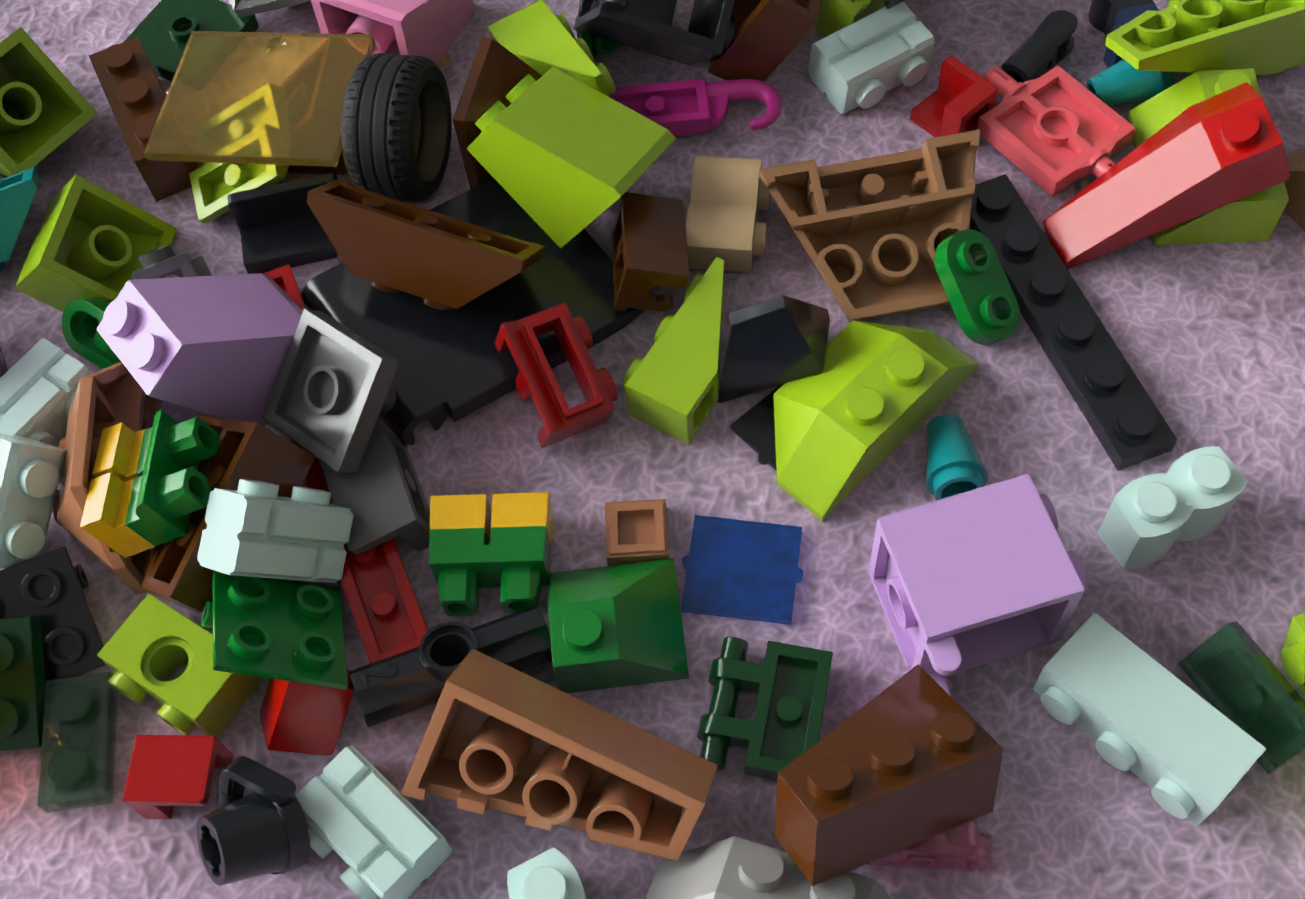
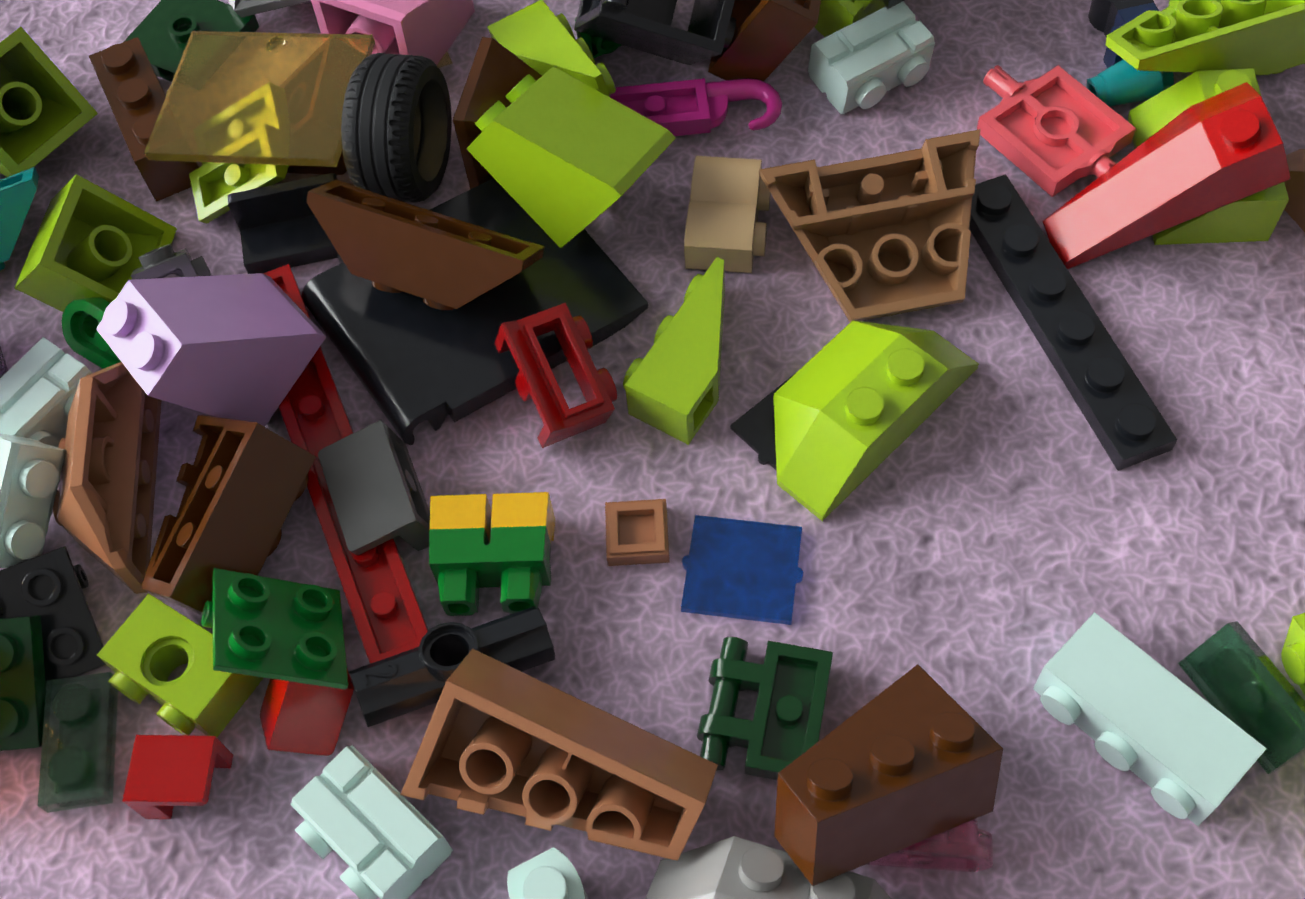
green hips [80,409,220,558] -> none
black piece [196,756,310,886] -> none
light aqua brick [197,479,354,583] -> none
dark grey tile [263,309,400,473] -> none
green slope [548,558,689,693] -> none
reddish brown hinge [611,192,690,311] -> none
black slope [717,295,830,403] -> none
lavender container [868,473,1086,695] -> none
red panel [910,56,999,137] -> none
teal cone [926,414,988,500] -> none
green plate [934,229,1020,345] -> none
black bar [1001,10,1077,83] -> none
light aqua brick [1097,446,1248,569] -> none

